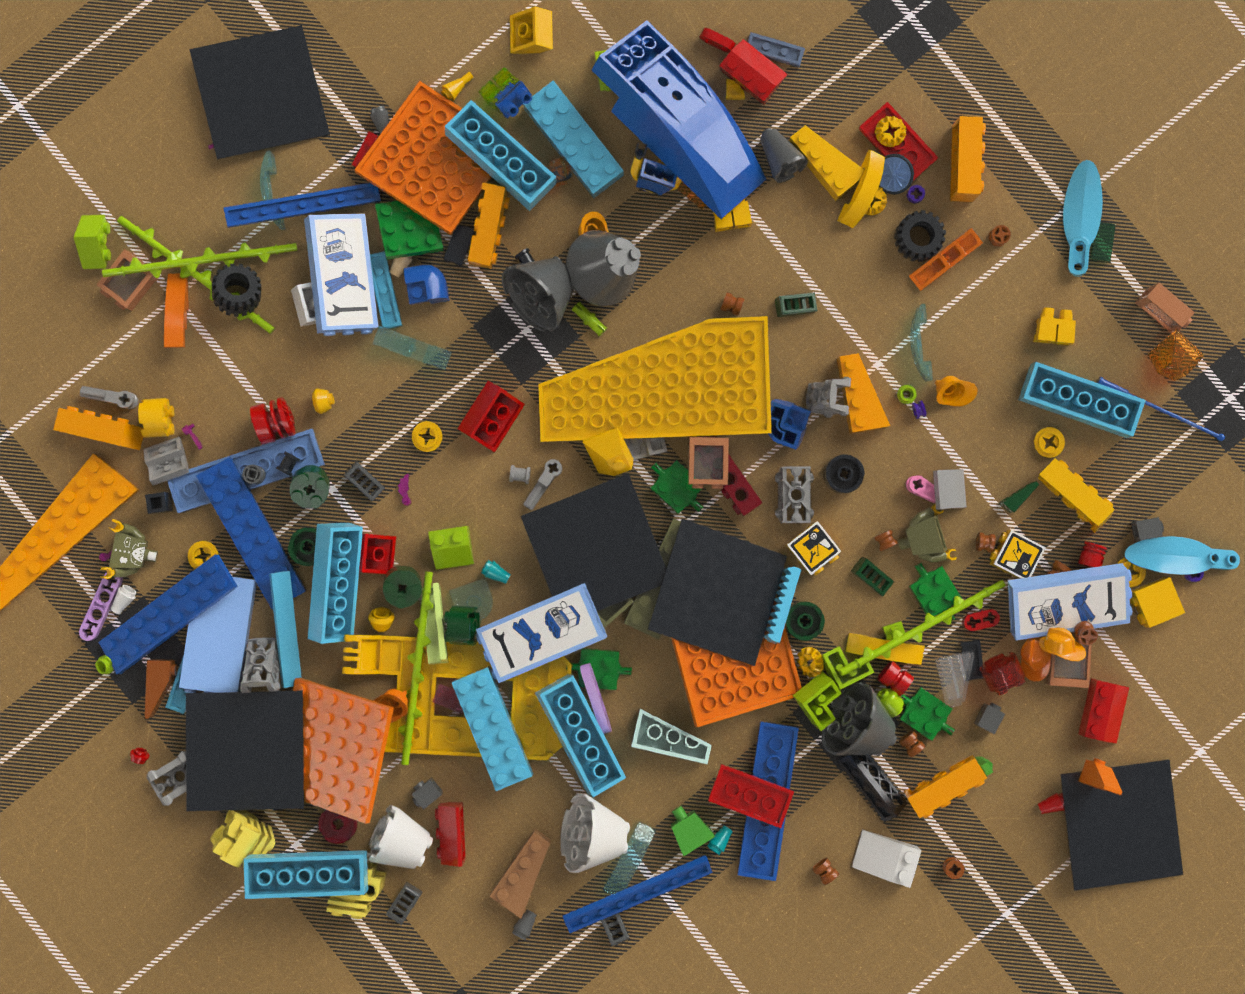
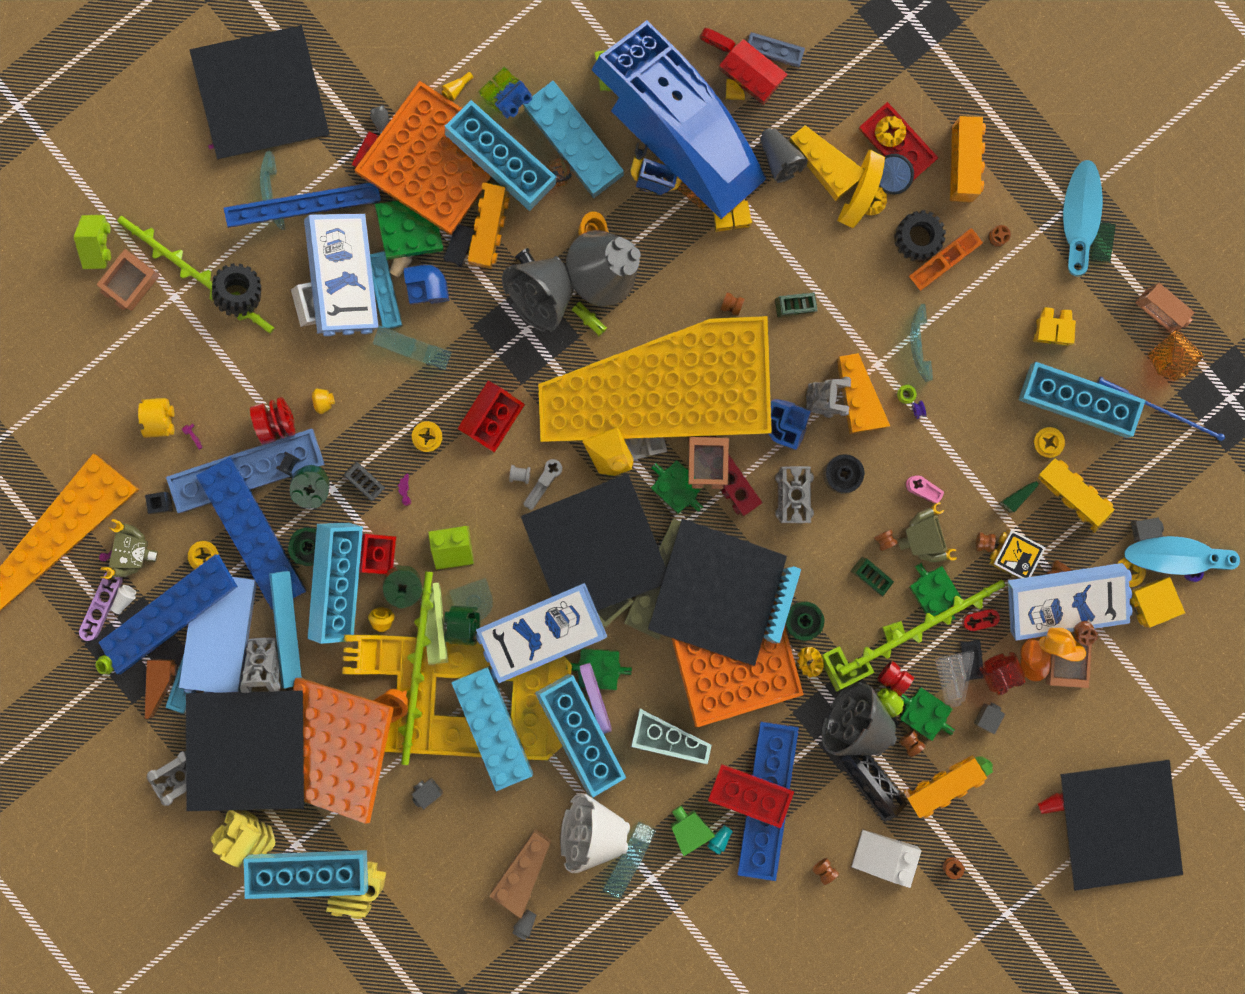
light orange wedge [53,406,144,450] -> none
light grey connector [80,386,138,409] -> none
lime plant [102,243,298,278] -> none
red plate [130,748,150,764] -> none
light grey slope [143,437,189,485] -> none
orange slope [164,273,189,348] -> none
dark grey wheel [242,465,266,484] -> none
dark red plate [318,810,358,844] -> none
white cone [367,805,433,869] -> none
dark grey slope [385,882,423,925] -> none
clear pink slope [432,684,464,715] -> none
red slope [435,802,466,867] -> none
teal cone [481,560,511,584] -> none
yellow slope [510,6,553,54] -> none
blue plate [563,855,713,933] -> none
dark grey slope [601,913,630,947] -> none
piece [786,521,841,576] -> none
lime brick [793,672,842,731] -> none
yellow slope [845,633,925,665] -> none
dark purple bush [907,185,925,204] -> none
light grey slope [933,469,967,509] -> none
light orange piece [935,376,978,406] -> none
red piece [1078,541,1107,568] -> none
red slope [1078,678,1129,744] -> none
orange slope [1079,758,1122,795] -> none

